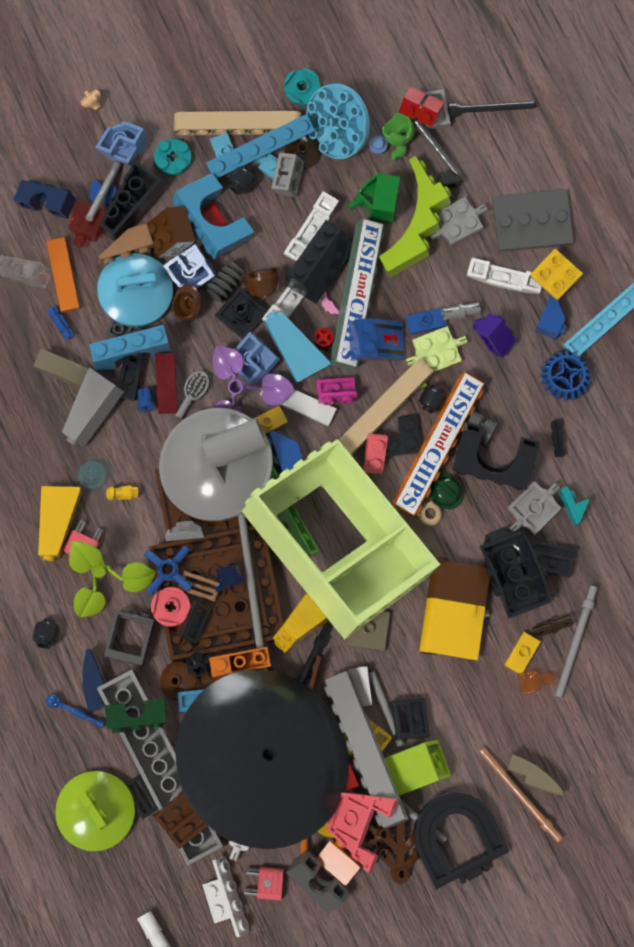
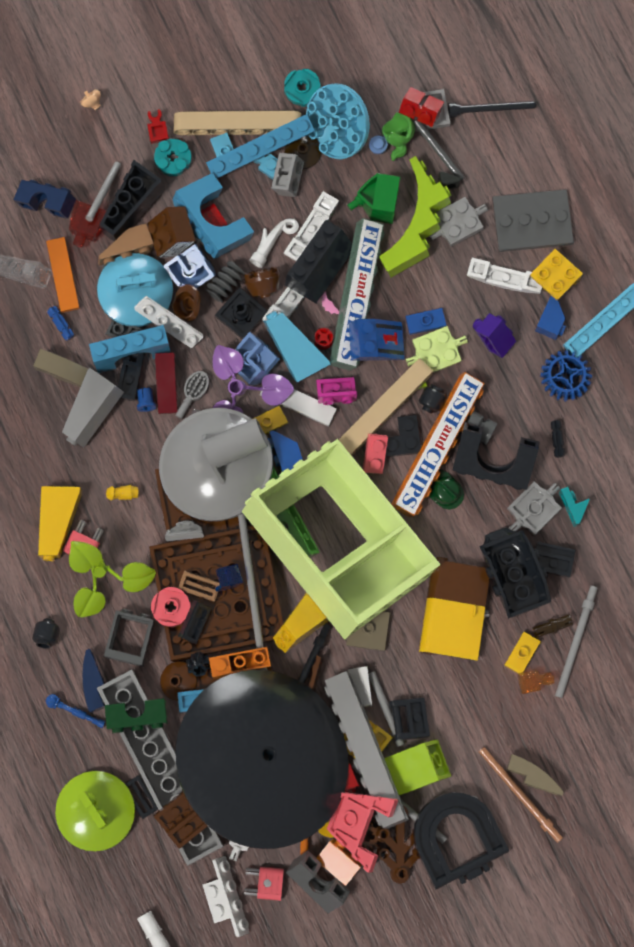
clear light blue plate [77,460,106,489] -> none
blue piece [89,180,117,207] -> none
medium blue brick [95,121,147,167] -> none
blue bar [144,545,193,595] -> none
black head [228,166,255,195] -> none
tan piece [417,501,442,526] -> none
light grey pin [441,302,481,321] -> none
none -> white bracket [135,296,203,348]
none -> red plate [147,109,169,144]
none -> white plant [250,218,299,268]

